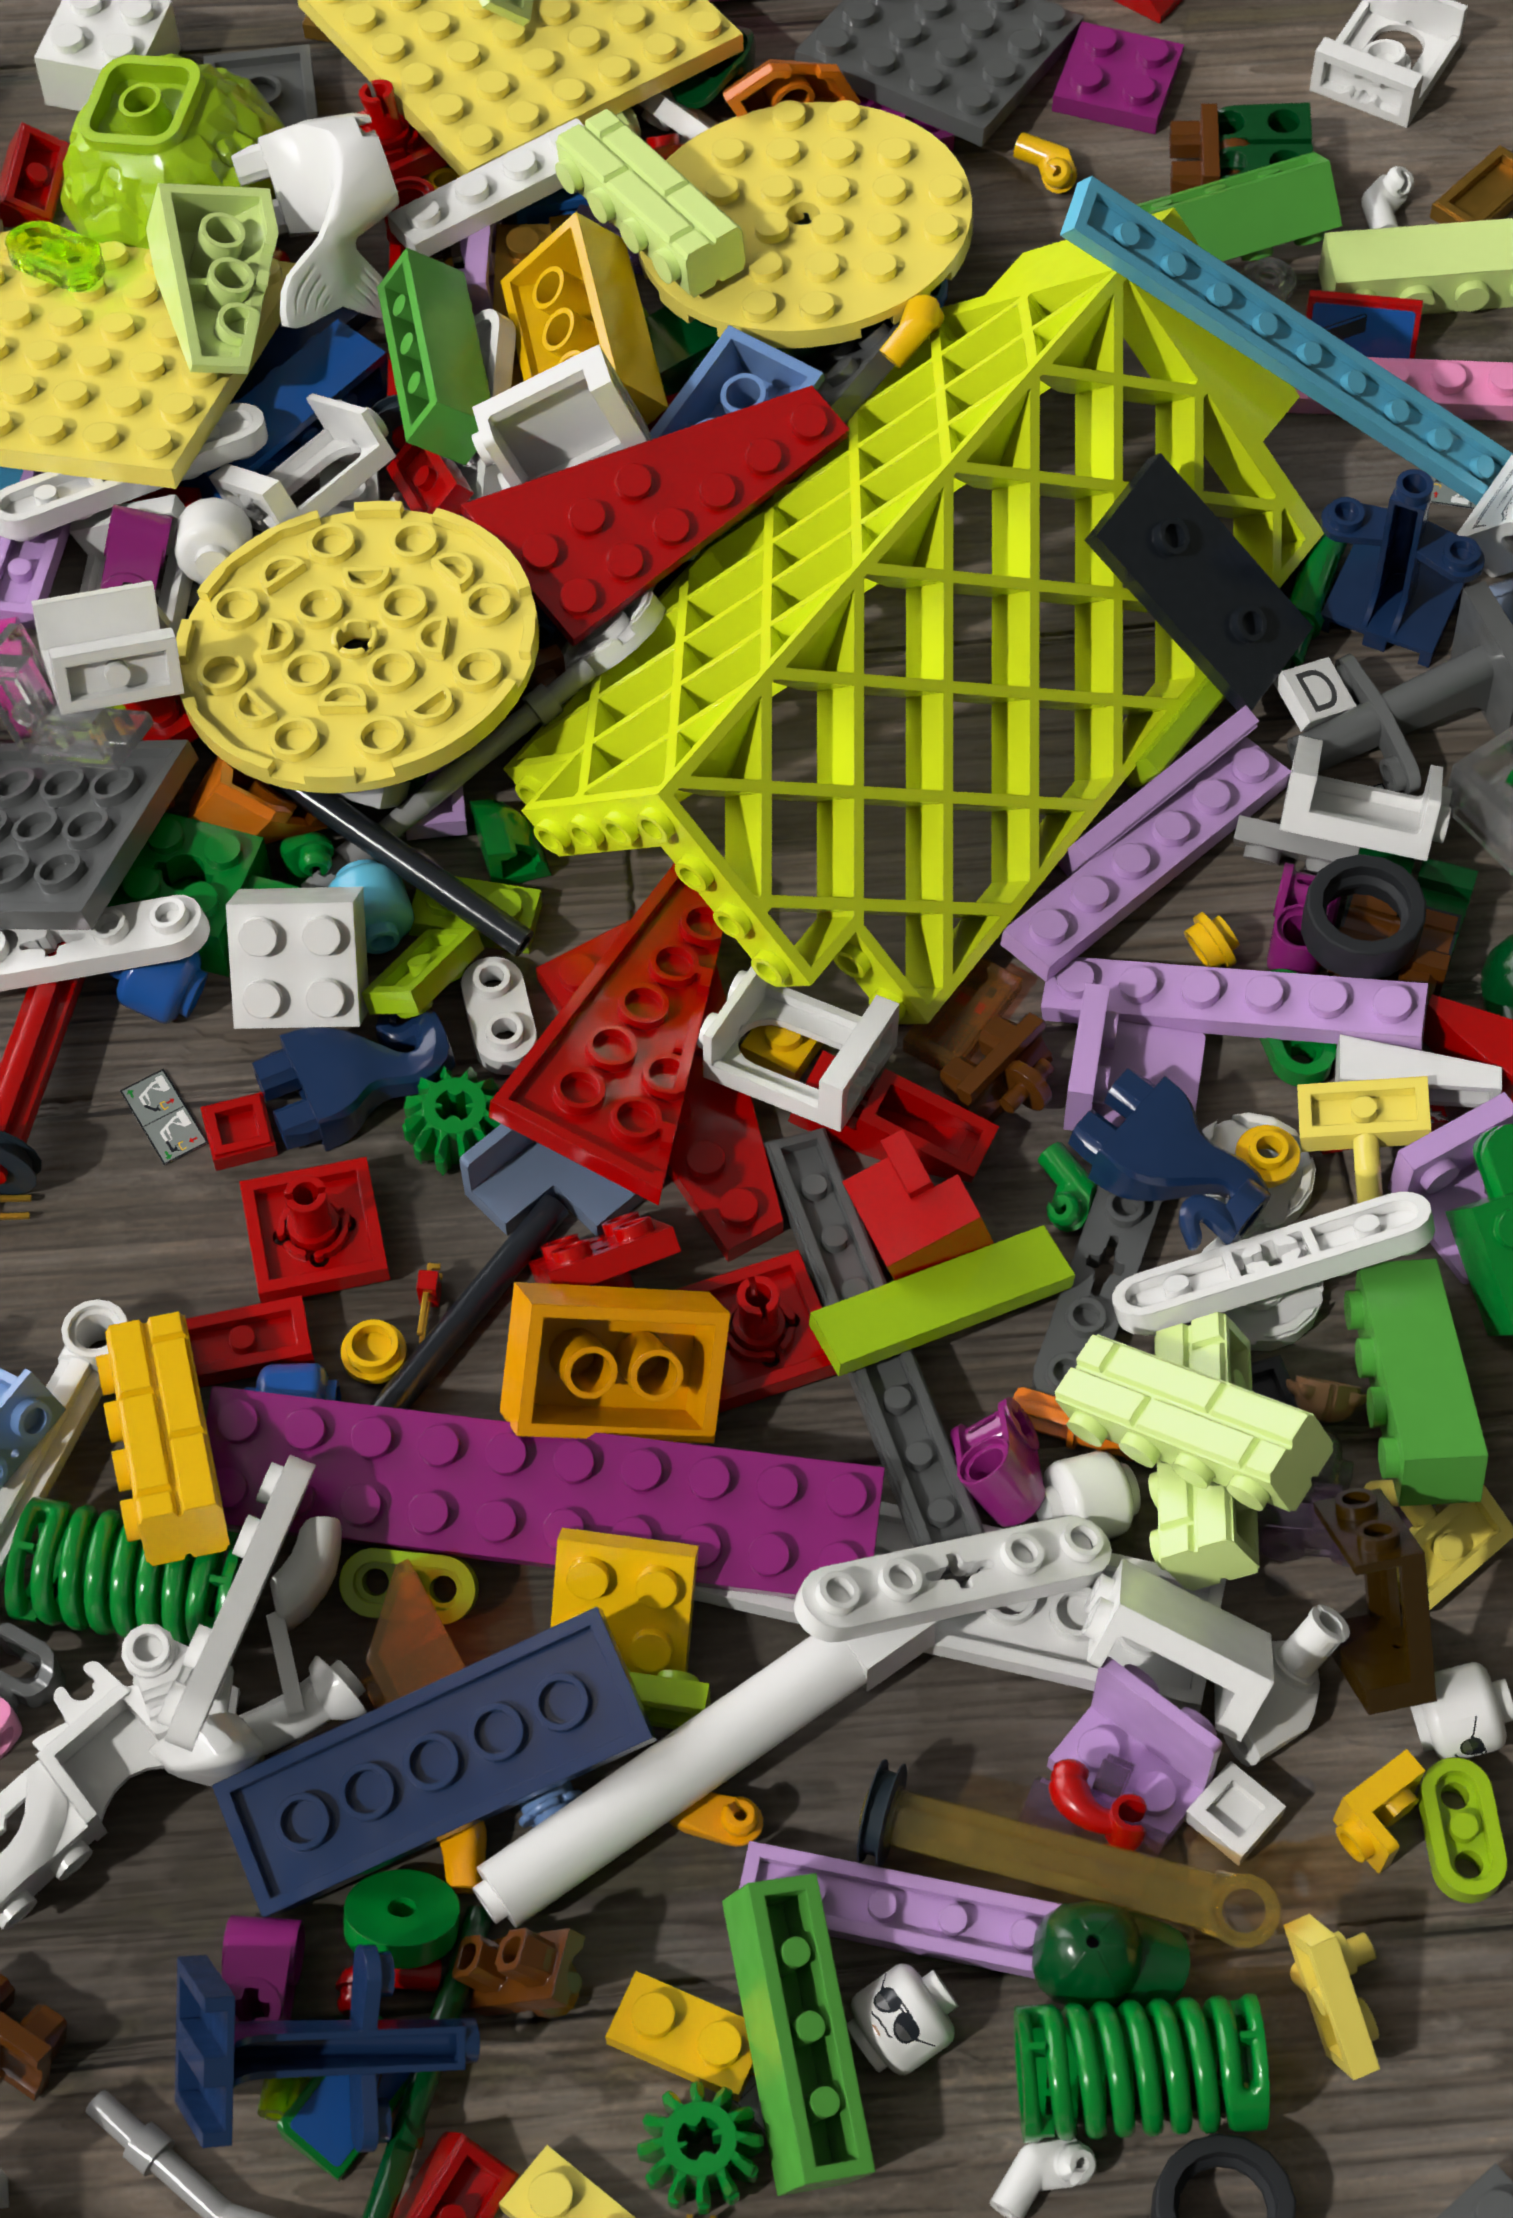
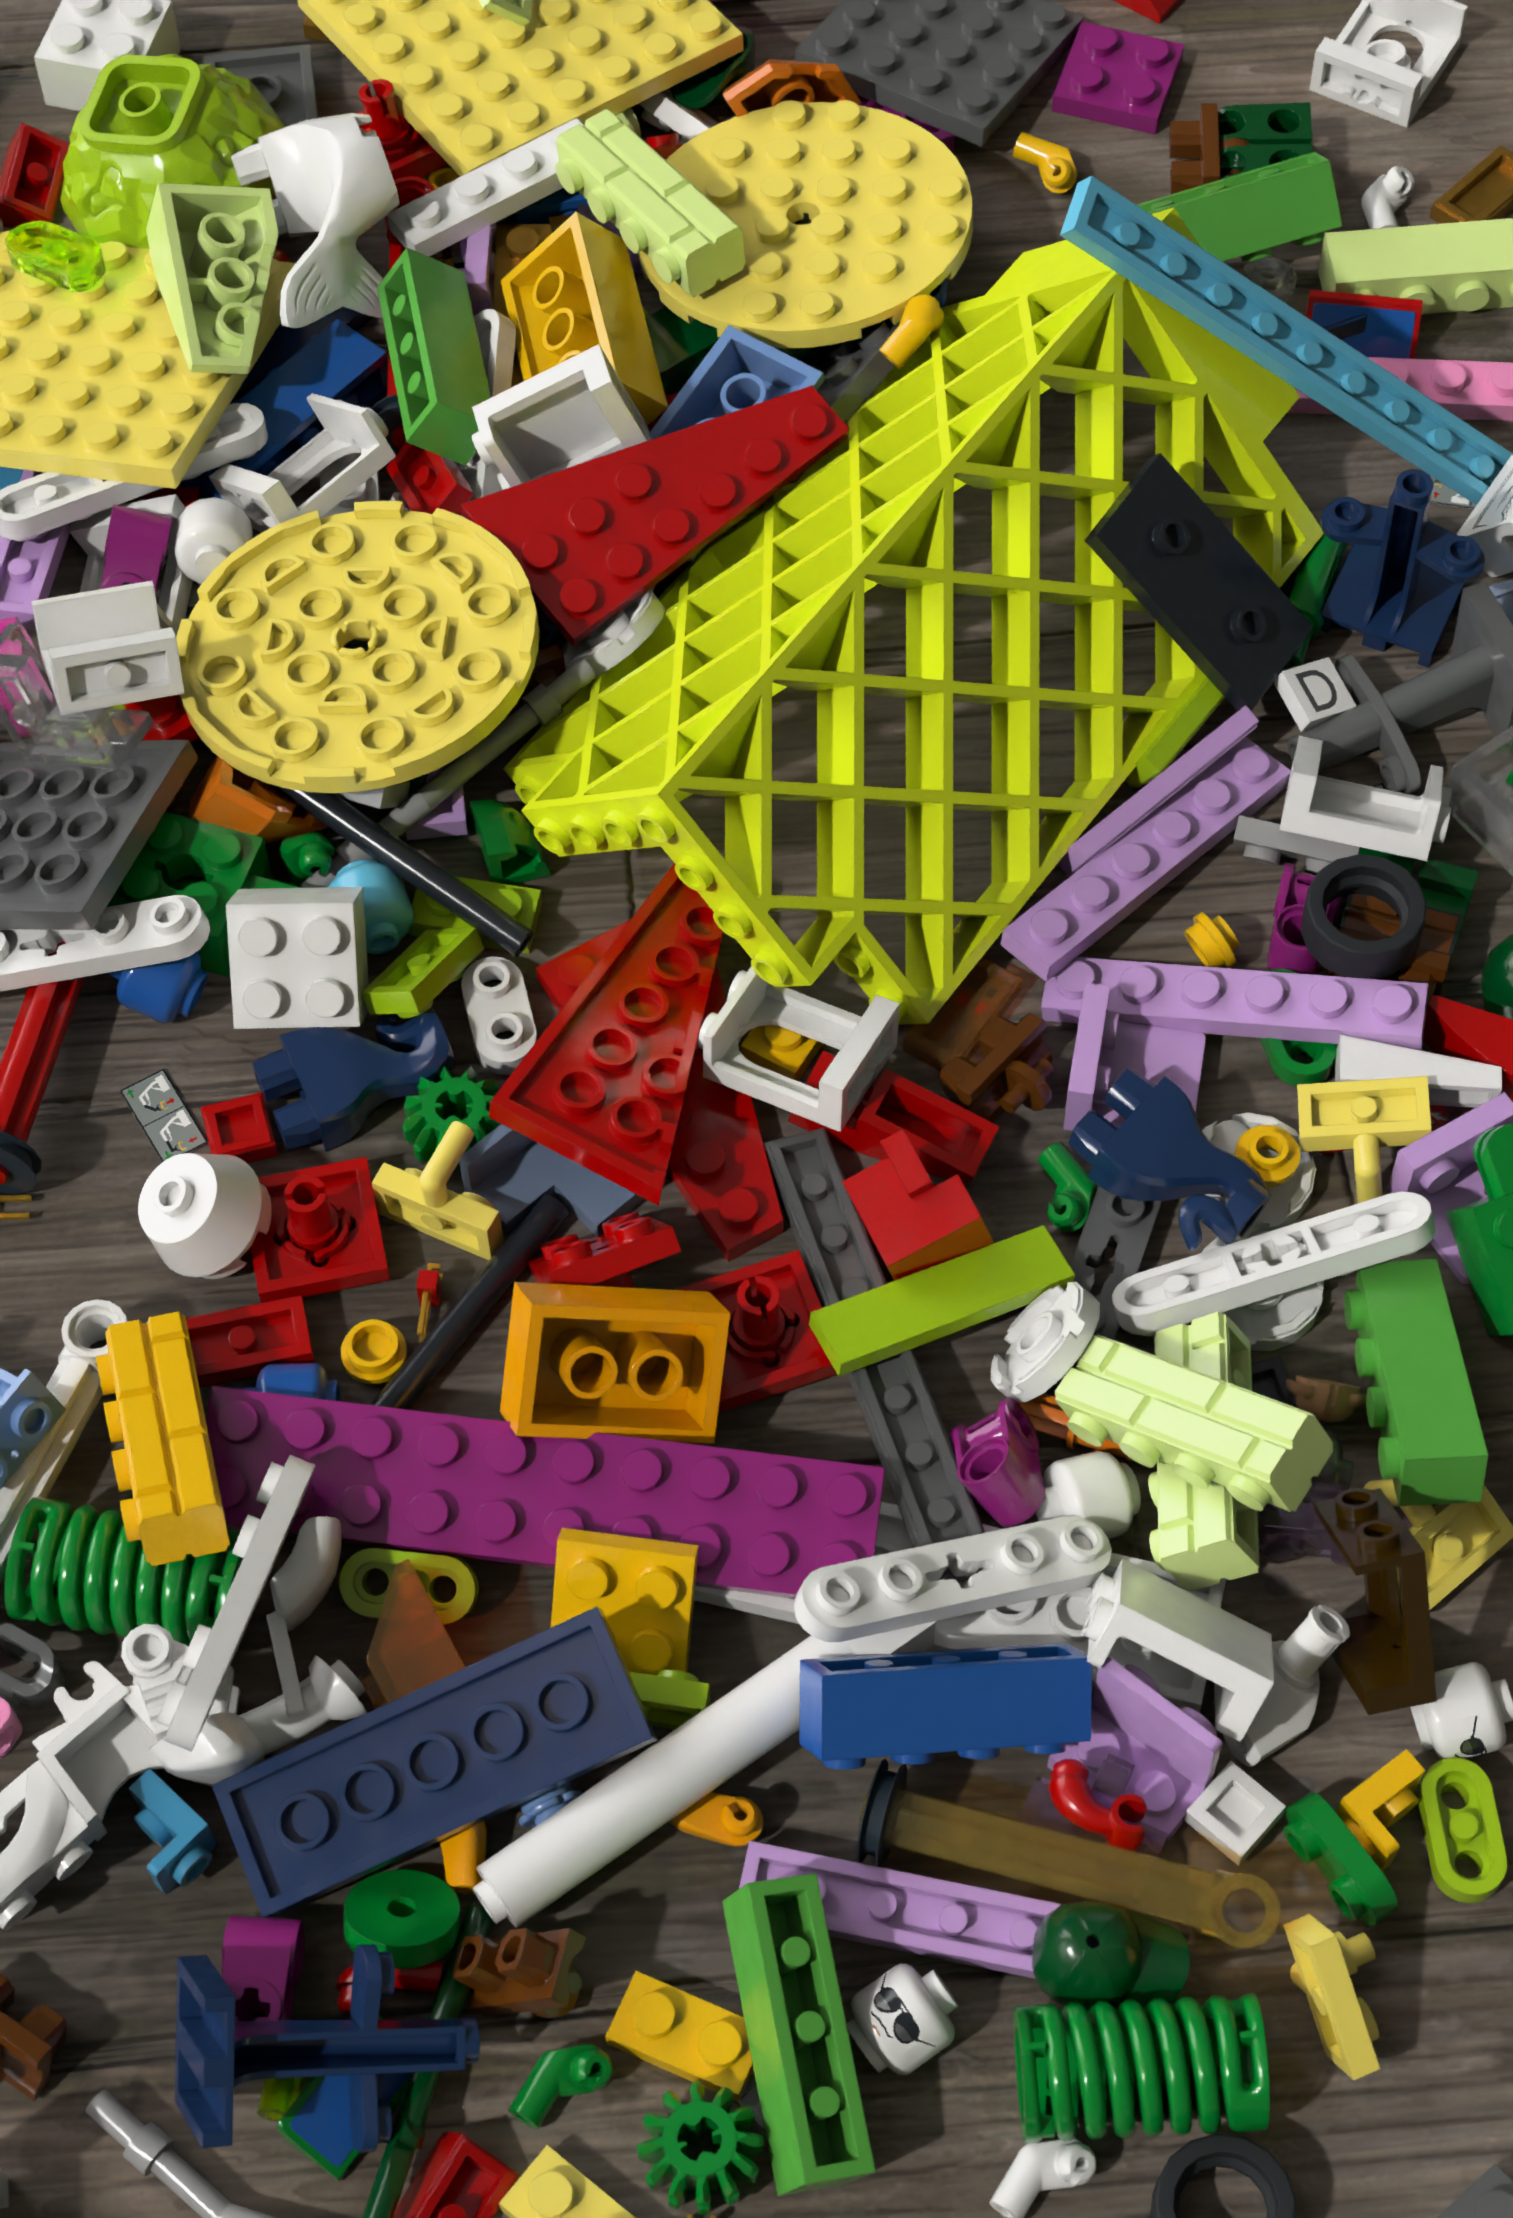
none -> dark azure bracket [129,1769,217,1894]
none -> white cone [138,1153,272,1279]
none -> light yellow plate [372,1121,504,1260]
none -> green arm [508,2044,613,2130]
none -> blue brick [799,1642,1092,1770]
none -> white tile [991,1282,1100,1402]
none -> green plate [1283,1792,1398,1926]

